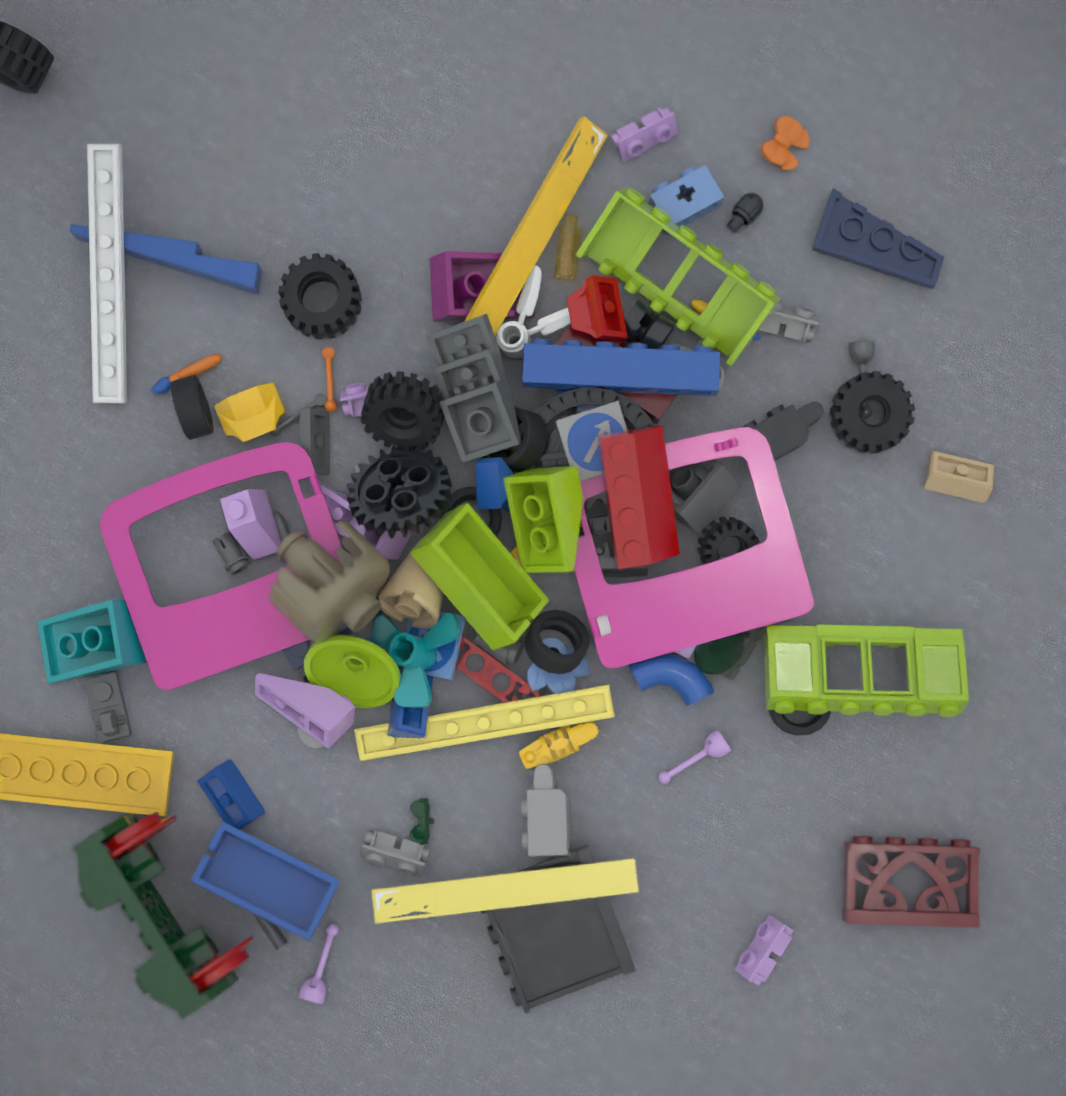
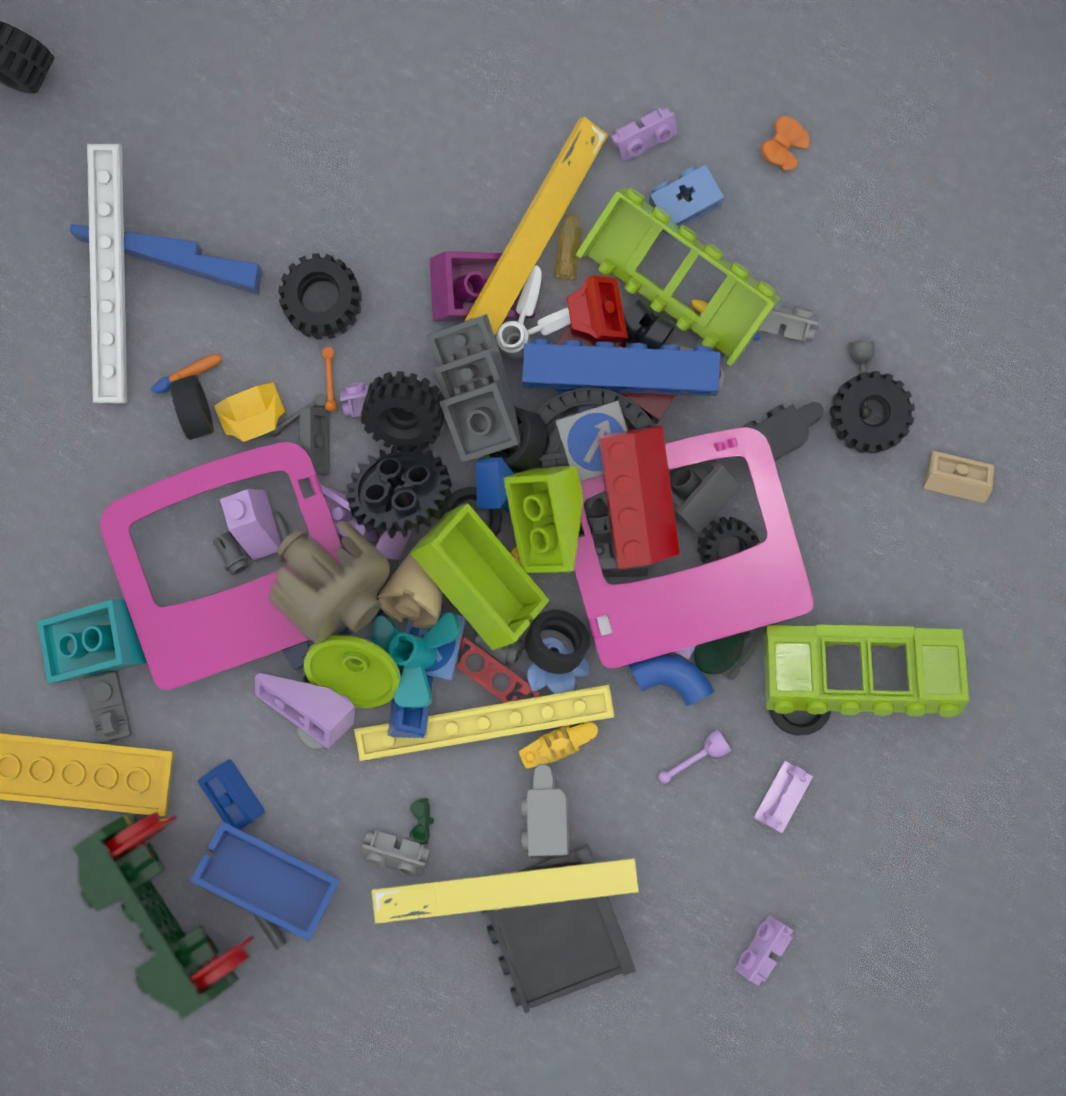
lavender hinge [298,923,339,1004] -> none
black cylinder [726,193,764,233] -> none
dark blue wing [812,188,944,289] -> none
dark red fence [842,836,980,928] -> none
none -> lavender hinge [754,760,813,833]

